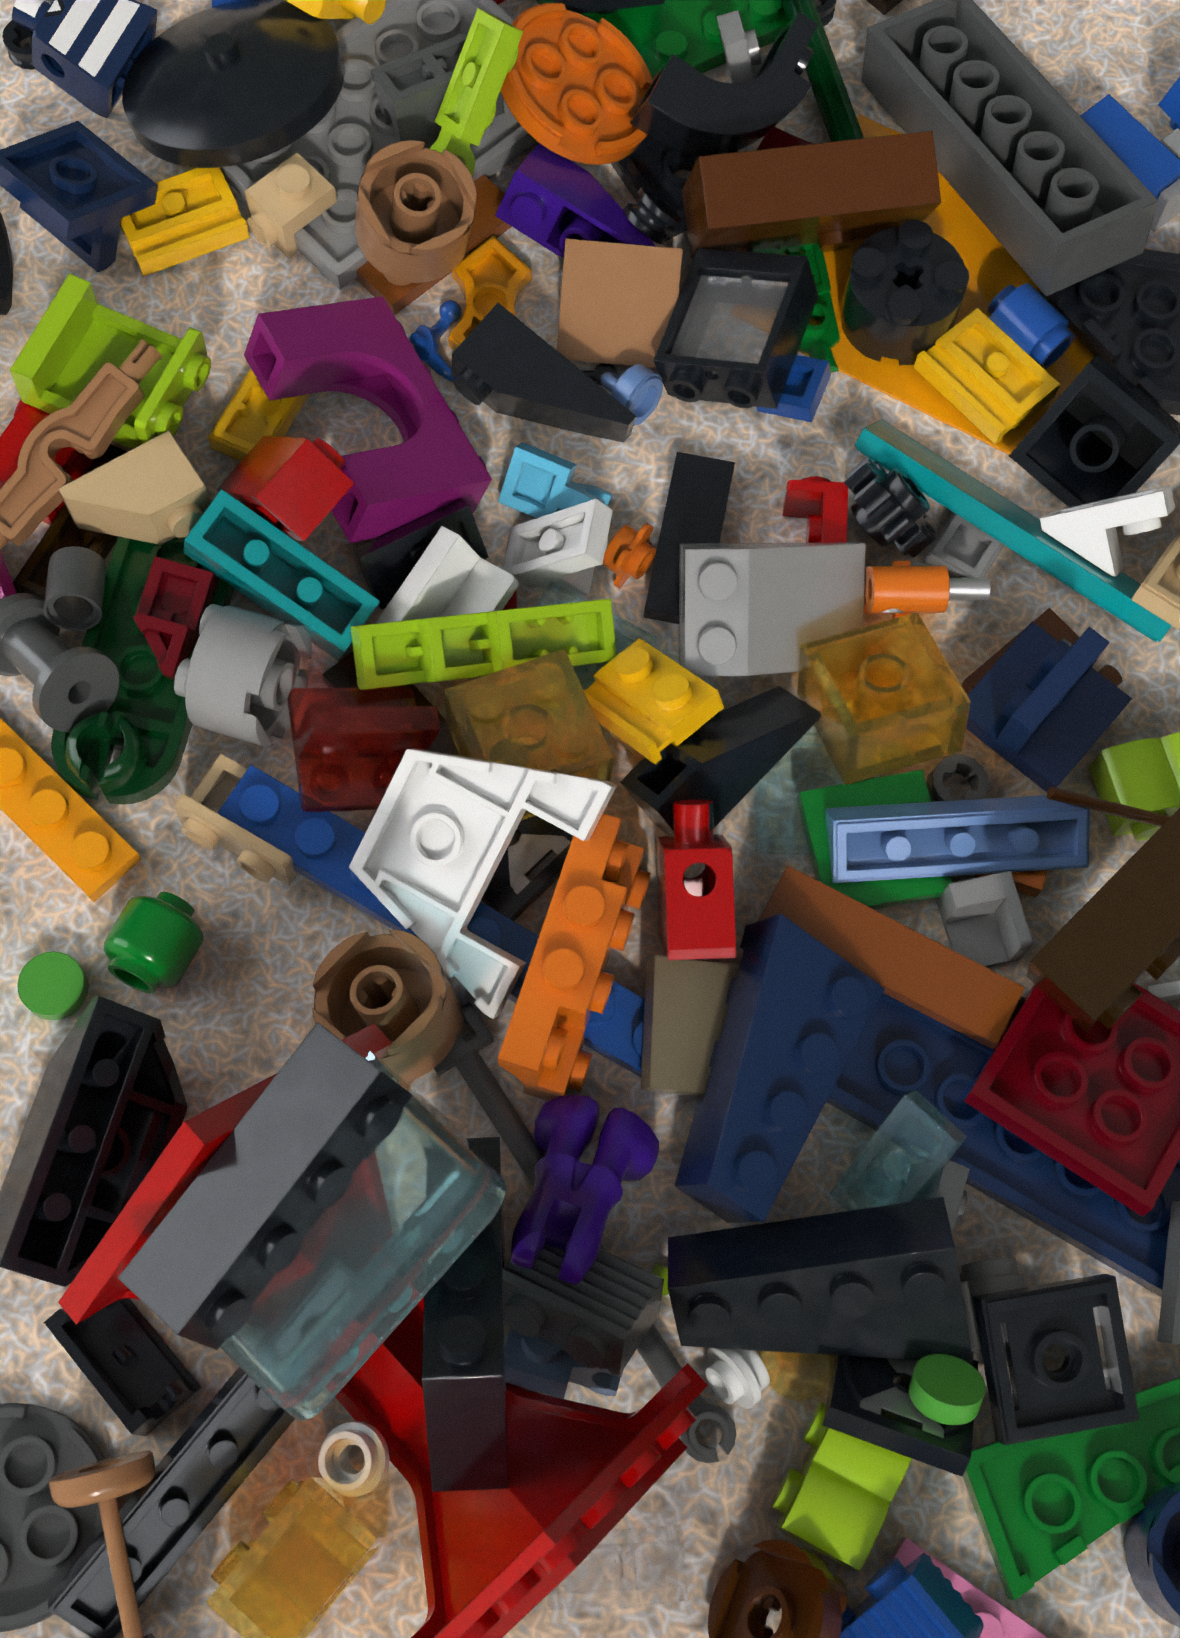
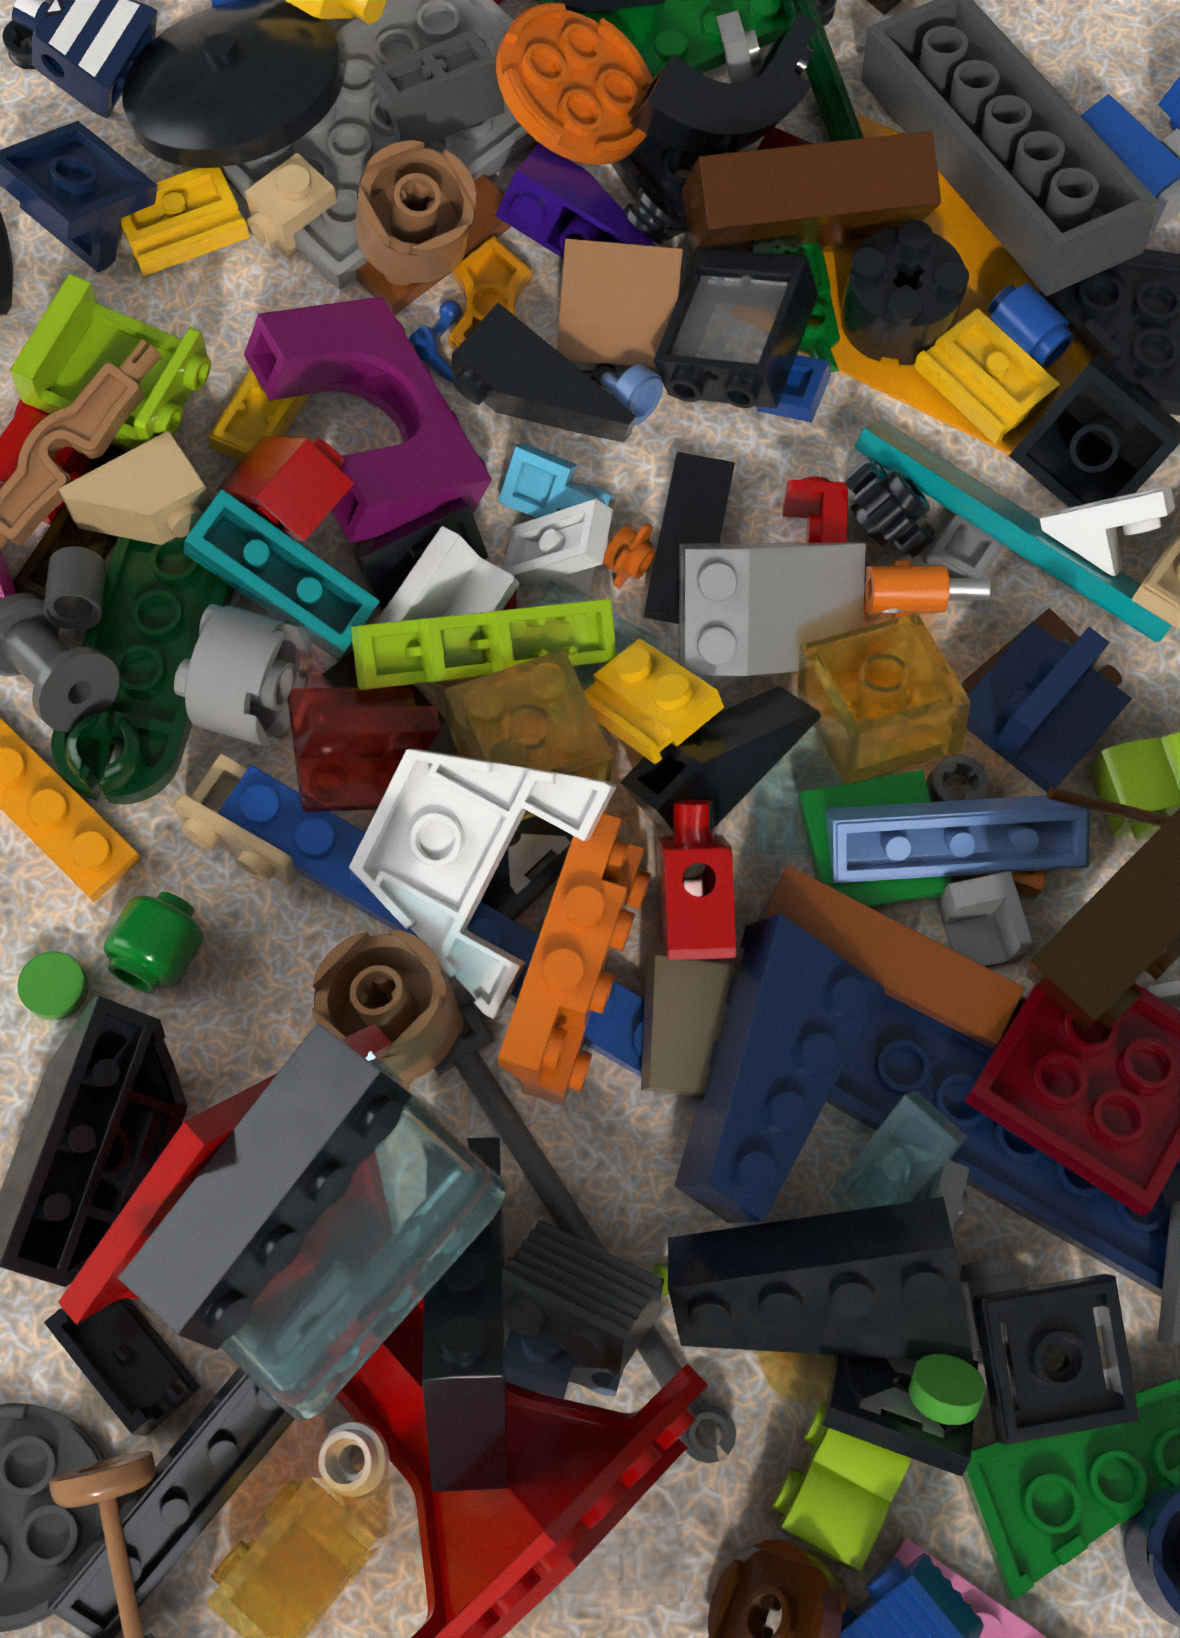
dark red slope [133,556,219,680] -> none
lime plate [430,8,523,176] -> none
dark purple piece [511,1094,660,1285] -> none
white plate [705,1348,770,1409] -> none

